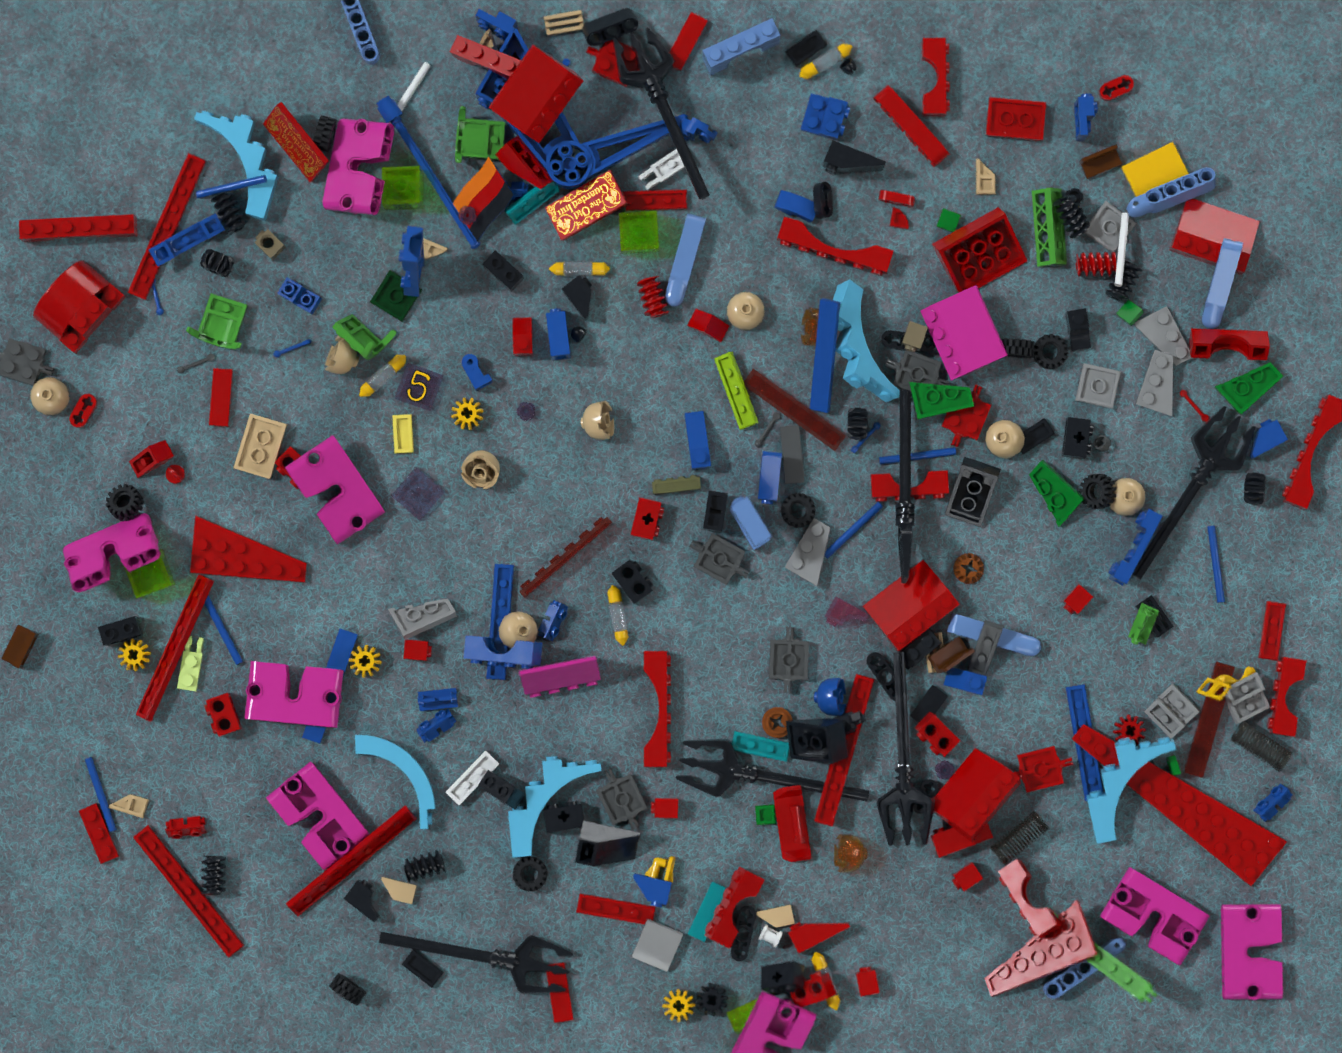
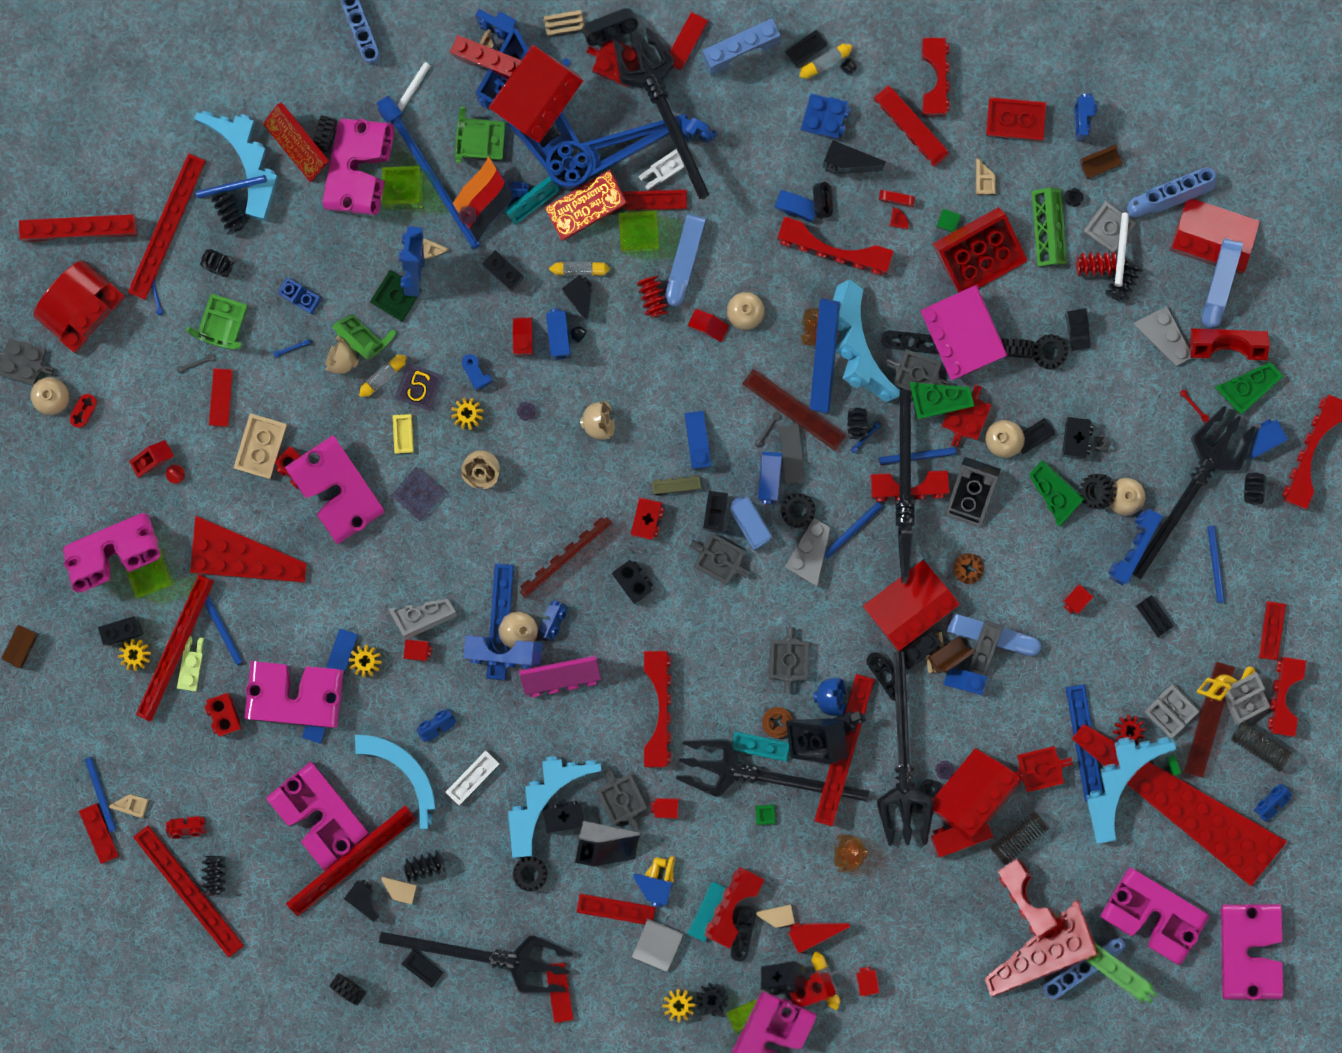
black tyre [106,484,144,521] -> none
blue slope [149,213,225,267] -> none
dark tan brick [254,229,286,261] -> none
blue hinge [418,688,458,711] -> none
black brick [478,770,526,810] -> none
red slope [495,136,553,189] -> none
piece [607,585,629,646] -> none
lime tile [714,351,759,430] -> none
white bush [759,924,783,948] -> none
red piece [773,785,812,862] -> none
clear pink arch [824,596,869,627] -> none
dark tan brick [901,321,928,352] -> none
black tile [910,685,948,723] -> none
red brick [914,712,961,757] -> none
red brick [952,862,983,891] -> none
black piece [1053,195,1090,239] -> none
light grey tile [1075,363,1121,409] -> none
red beam [1099,75,1134,101] -> none
green tile [1116,299,1144,326] -> none
yellow tile [1121,142,1189,197] -> none
bright green hinge [1128,603,1159,645] -> none
light grey wing [1136,349,1173,416] -> none

